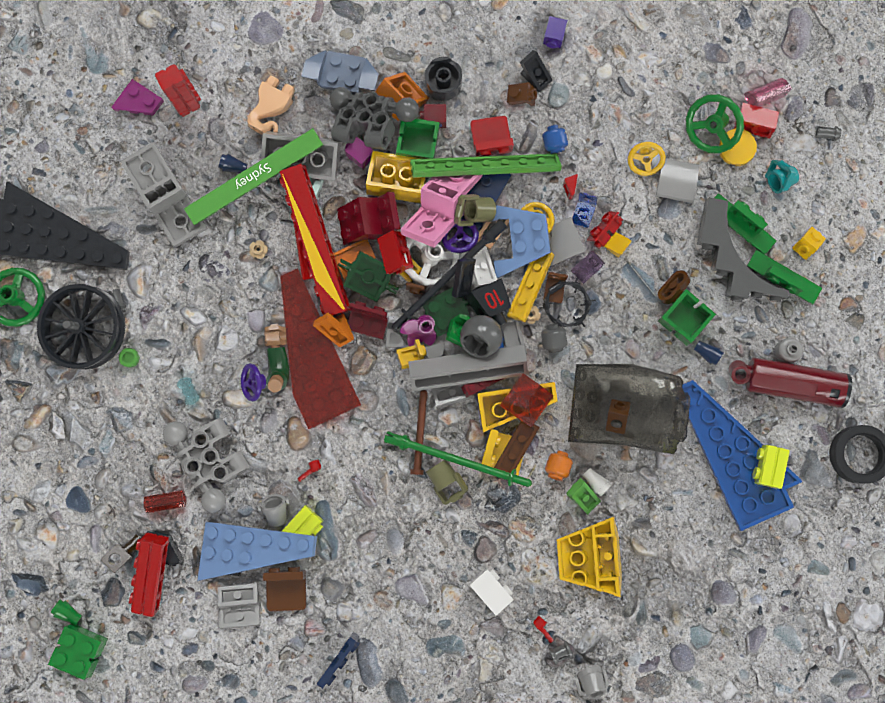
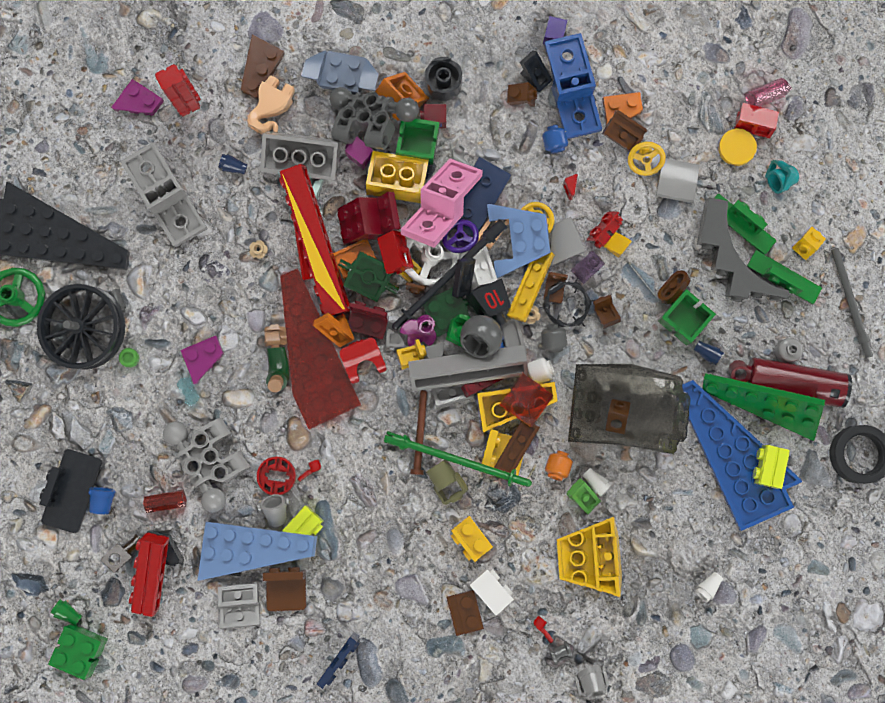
bright green tile [184,128,324,225] -> none
dark purple piece [241,363,266,402] -> none
bright green tile [410,153,562,178] -> none
olive piece [454,194,496,226] -> none
red bracket [470,116,514,157] -> none
clear blue bracket [572,192,597,228] -> none
green piece [685,94,744,153] -> none
dark grey pin [815,126,842,141] -> none
none -> black bracket [39,449,102,533]
none -> blue piece [88,487,116,515]
none -> magenta wing [180,335,224,385]
none -> reddish brown wing [241,34,285,100]
none -> red piece [257,456,297,495]
none -> red piece [339,337,387,384]
none -> reddish brown plate [446,590,484,636]
none -> yellow bracket [451,516,493,562]
none -> white head [525,358,555,385]
none -> blue bracket [544,33,603,139]
none -> reddish brown bracket [593,295,621,329]
none -> orange wing [602,92,643,125]
none -> reddish brown plate [602,110,648,152]
none -> white cone [695,572,723,602]
none -> green wing [702,373,825,441]
none -> dark grey bar [831,248,873,358]

